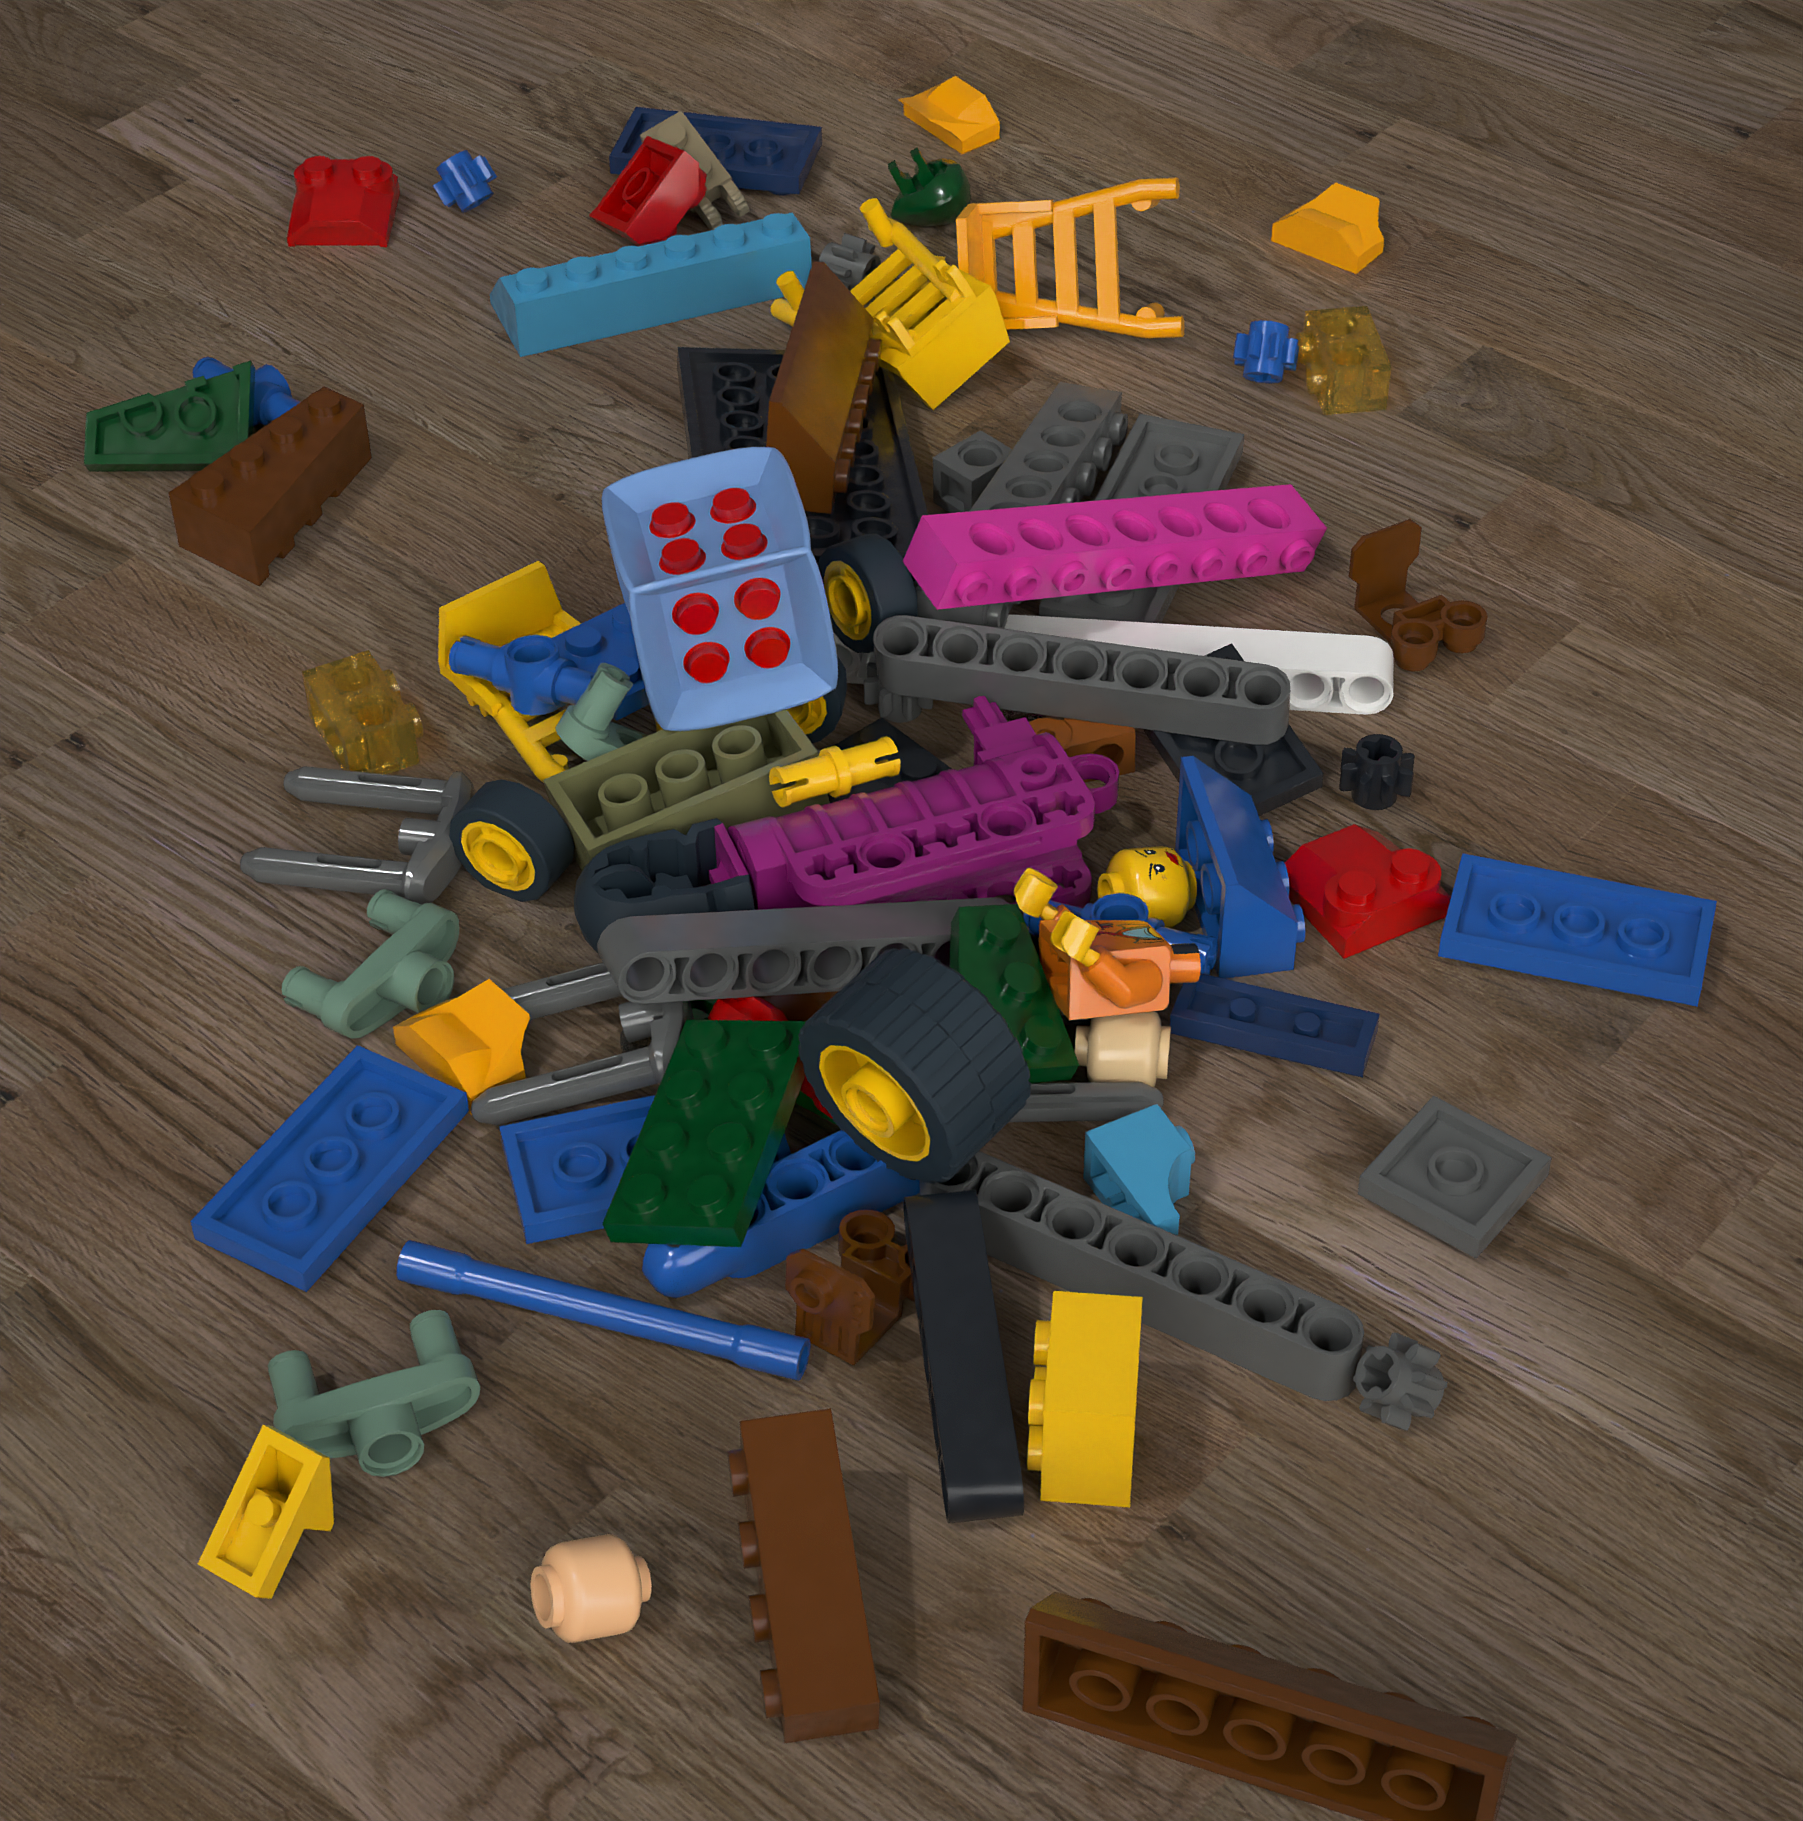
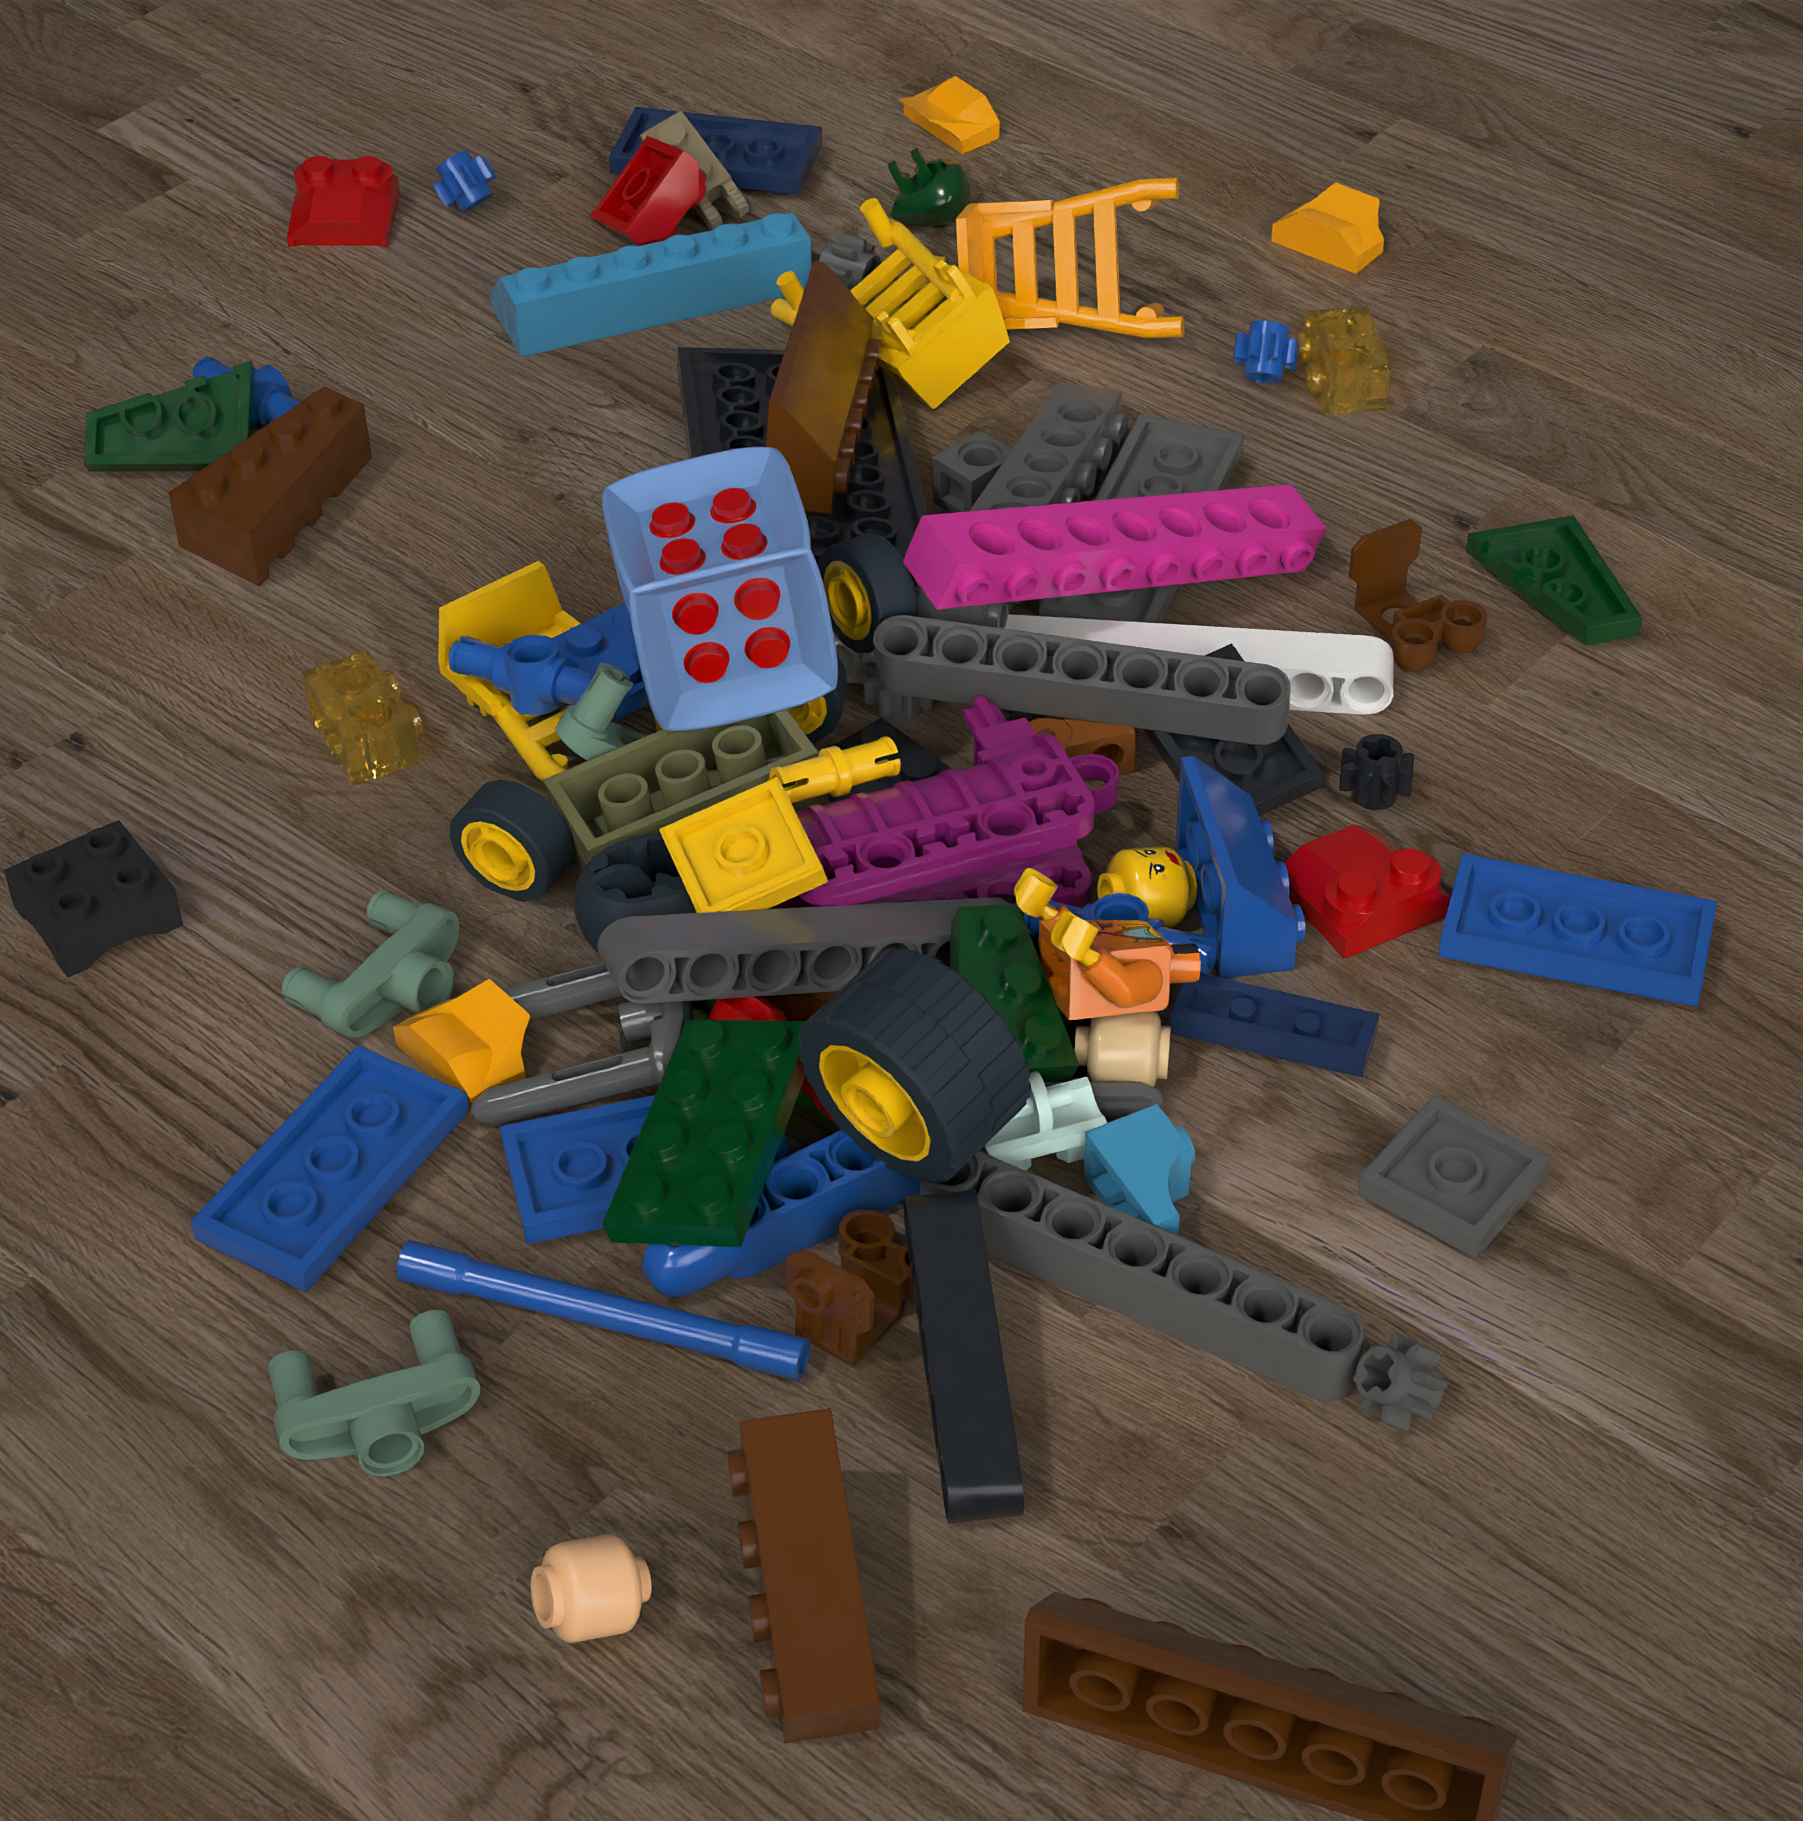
yellow slope [198,1424,334,1599] -> none
dark grey piece [240,766,475,905] -> none
yellow brick [1027,1291,1143,1508] -> none
none -> black brick [4,820,183,978]
none -> yellow tile [659,777,828,913]
none -> light aqua hips [982,1071,1107,1171]
none -> dark green wing [1466,515,1642,645]

